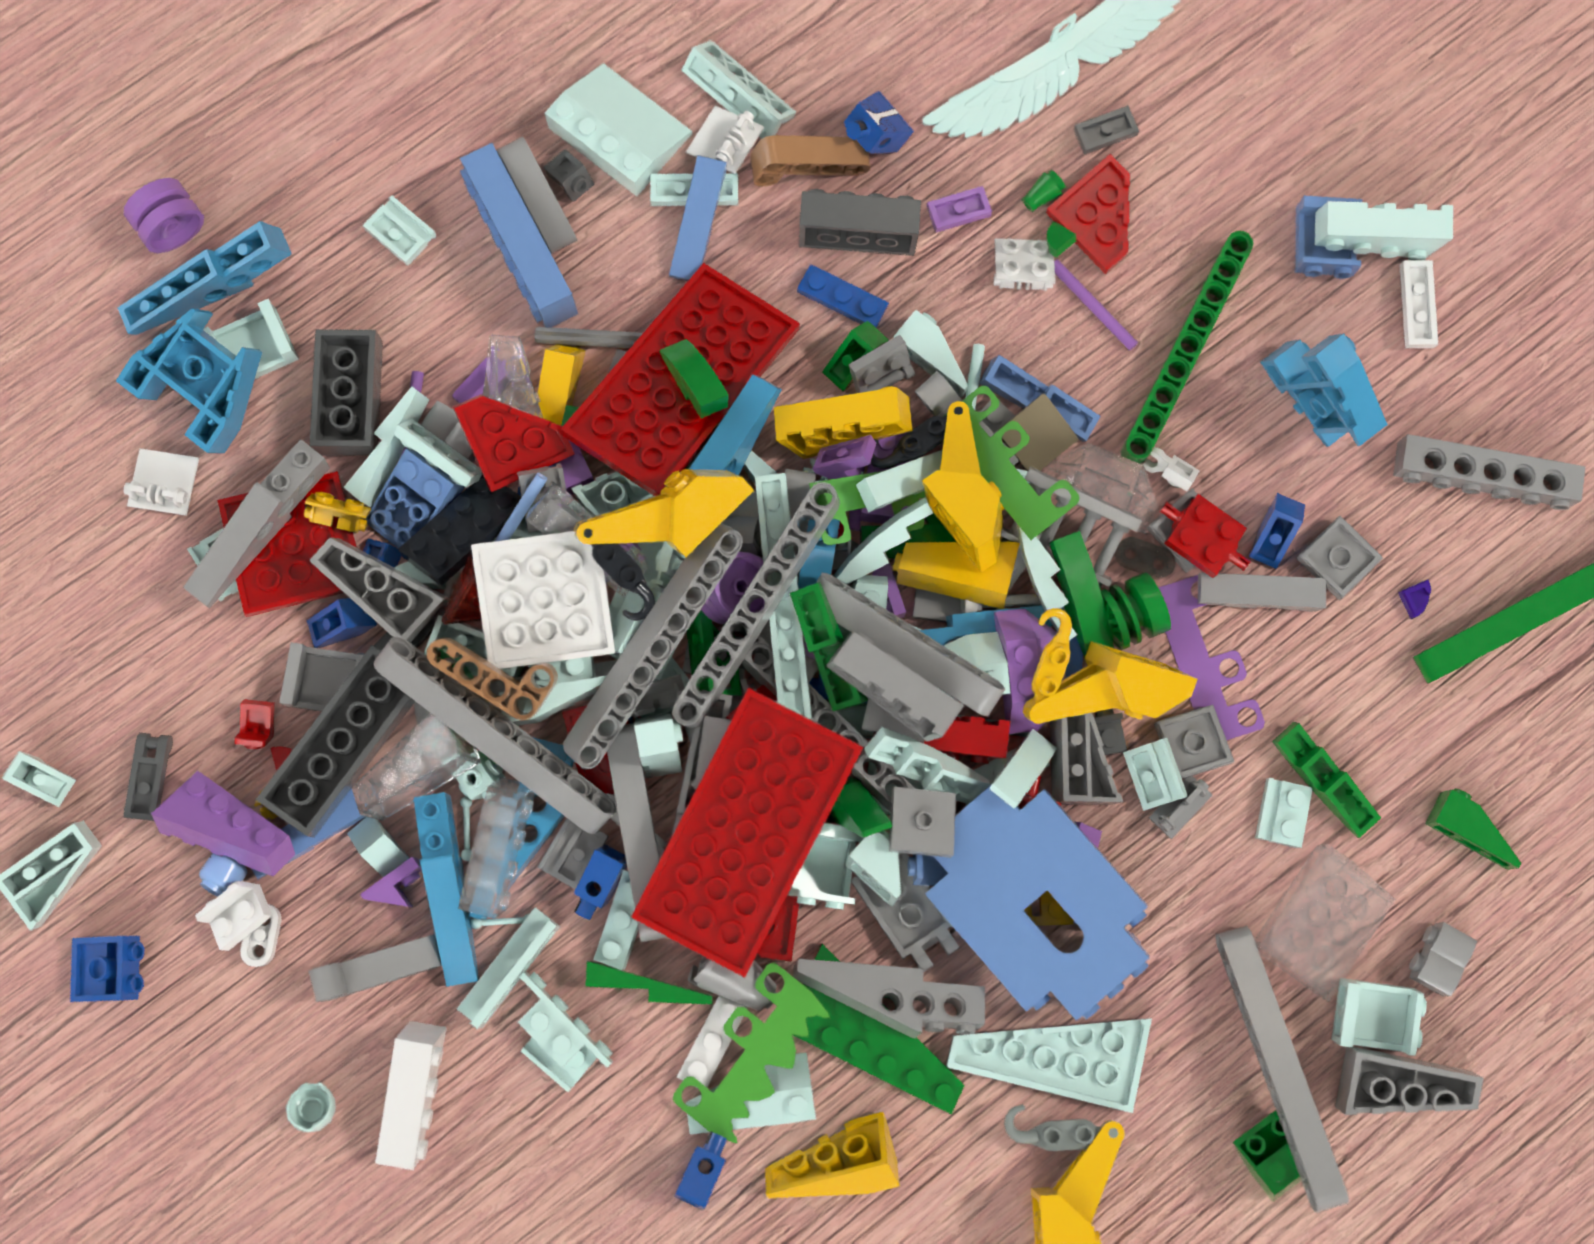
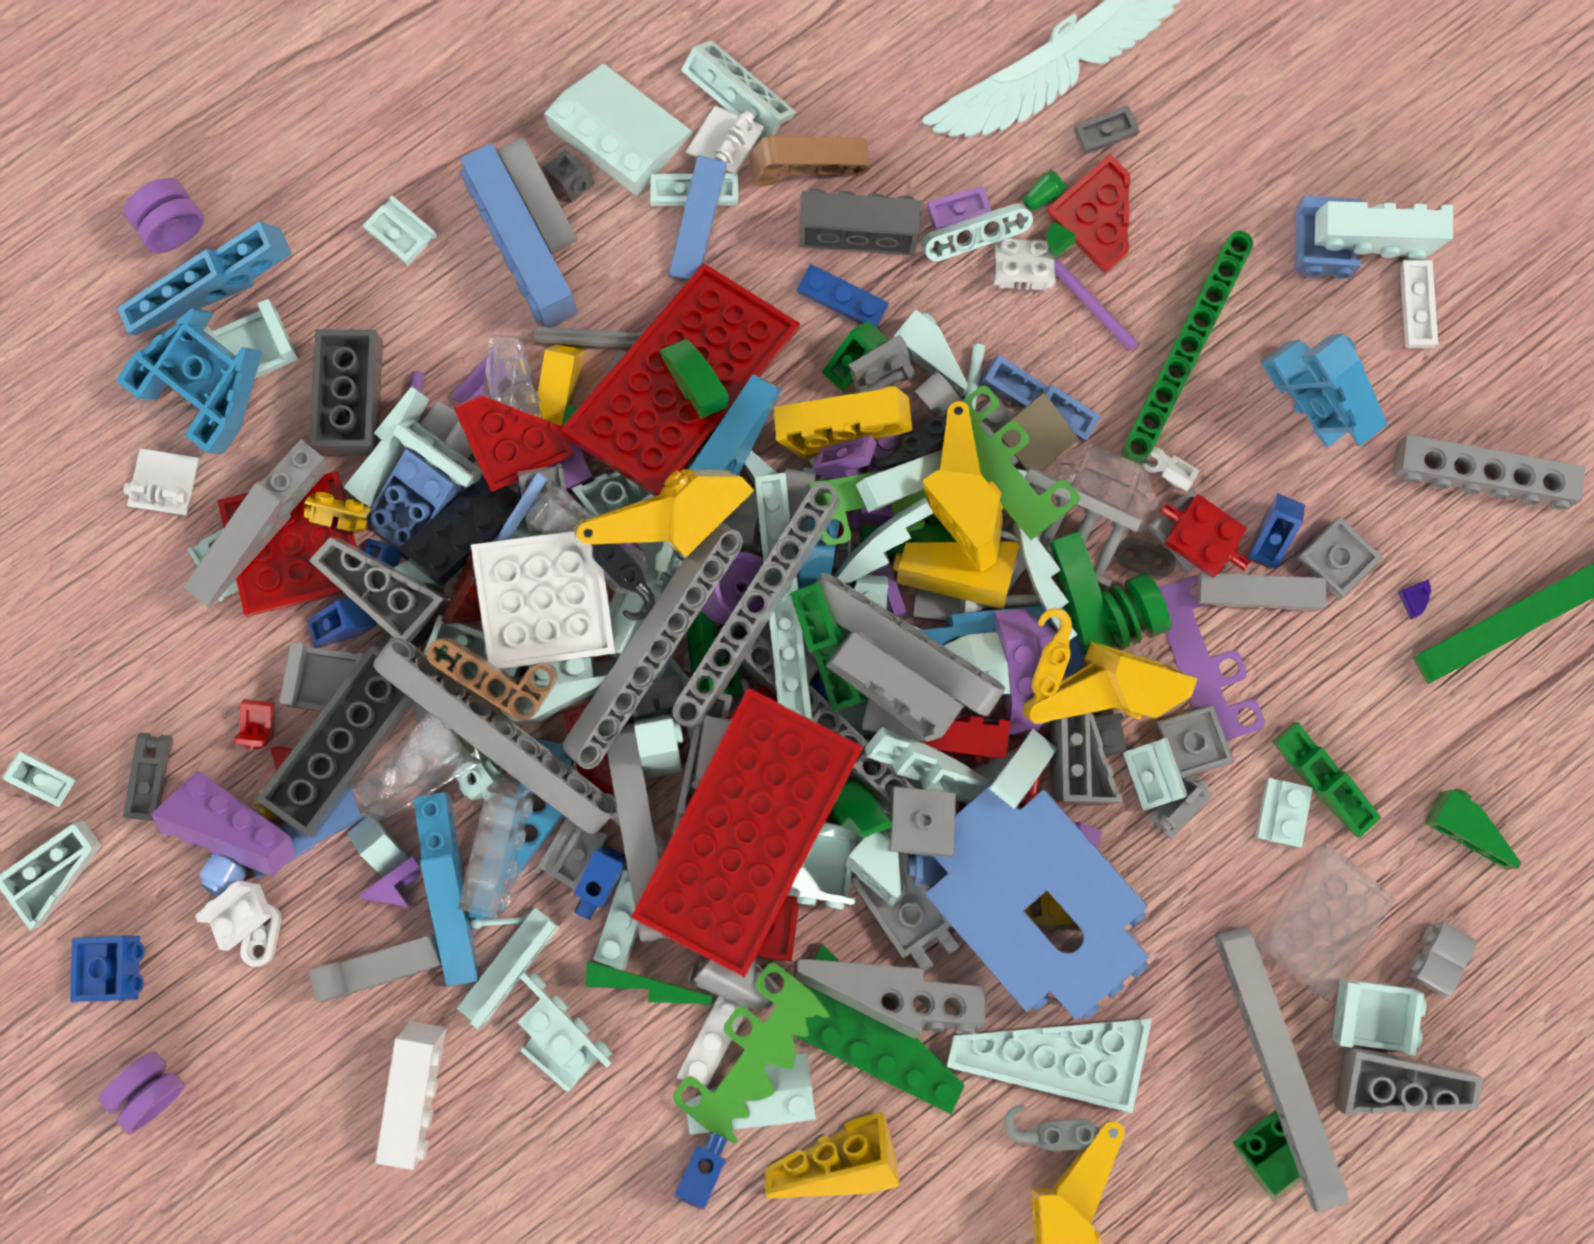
light aqua hair [286,1082,336,1132] -> none
light aqua hinge [460,796,474,861] -> none
blue torso [844,91,914,154] -> none
none -> medium lavender wheel [98,1051,185,1135]
none -> light aqua beam [921,204,1033,261]

